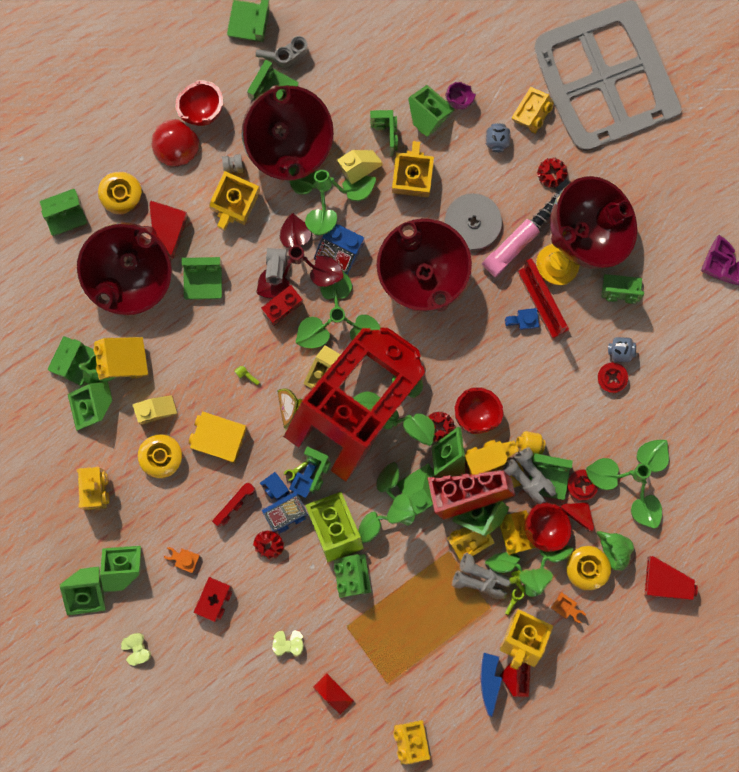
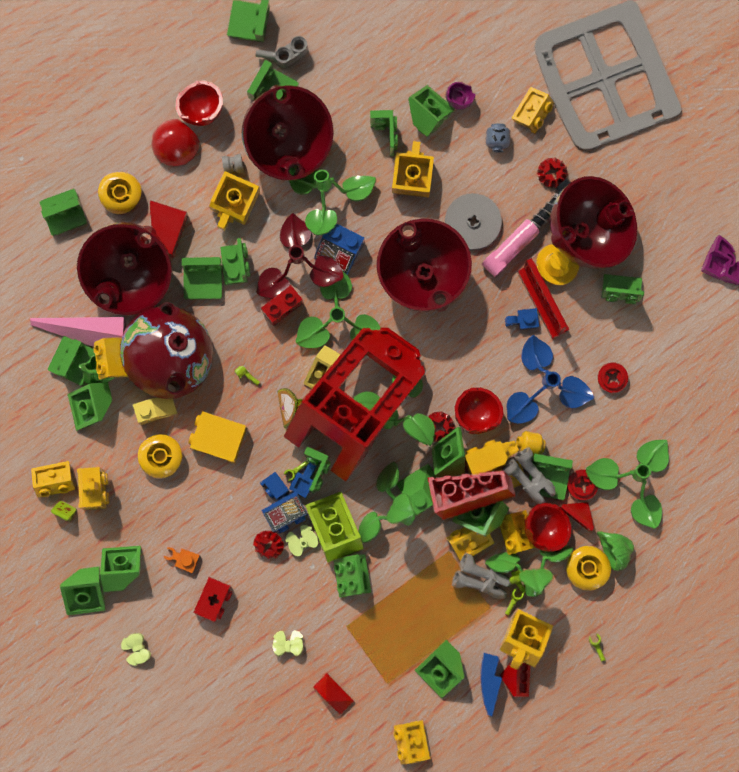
red plate [212,483,255,527] -> none
light grey piece [266,248,286,285] -> none
light yellow slope [337,150,383,185] -> none
orange plate [550,592,586,623] -> none
sand blue head [608,337,636,362] -> none
red slope [644,556,698,600] -> none
none -> bright pink wedge [30,317,126,347]
none -> yellow bracket [31,461,75,497]
none -> lime slope [51,501,77,522]
none -> dark red piece [120,302,213,399]
none -> bright green bracket [220,238,251,285]
none -> yellowish green piece [286,525,318,556]
none -> bright green slope [415,640,464,698]
none -> blue plant [506,335,594,424]
none -> lime hand [589,634,606,661]

